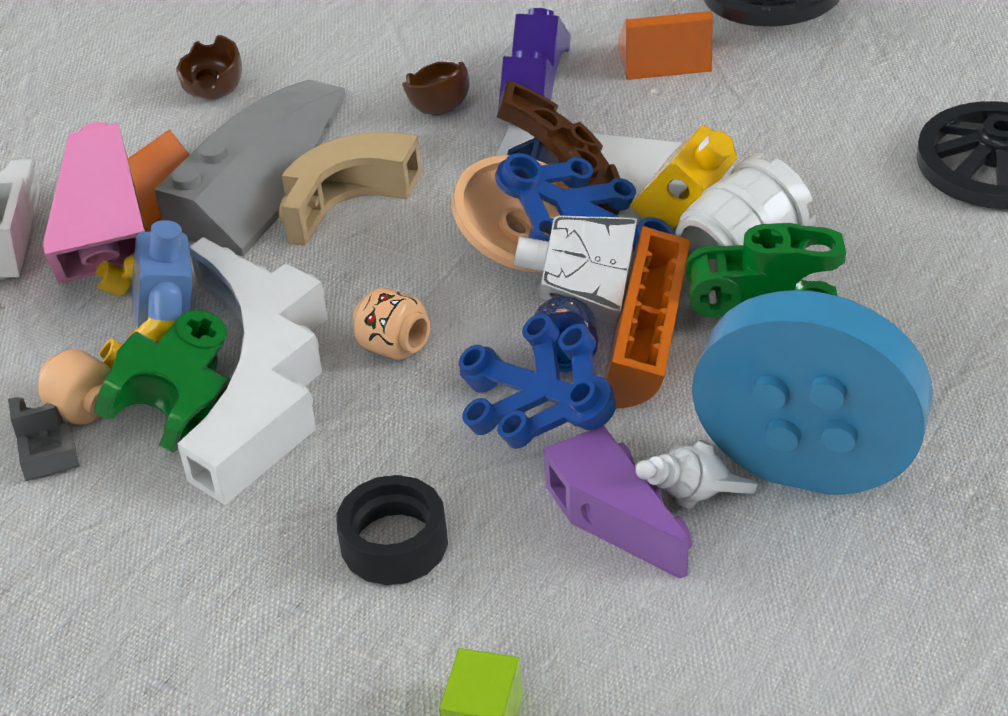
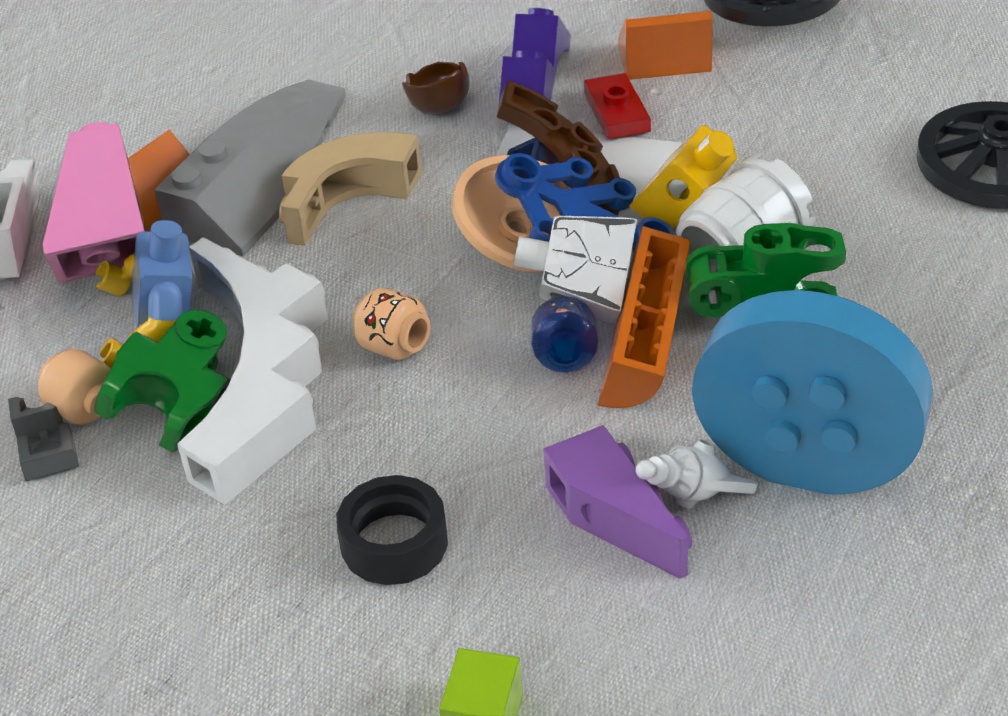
reddish brown hair [176,35,242,99] -> none
blue plant [458,314,616,449] -> none
none -> red plate [584,73,651,139]

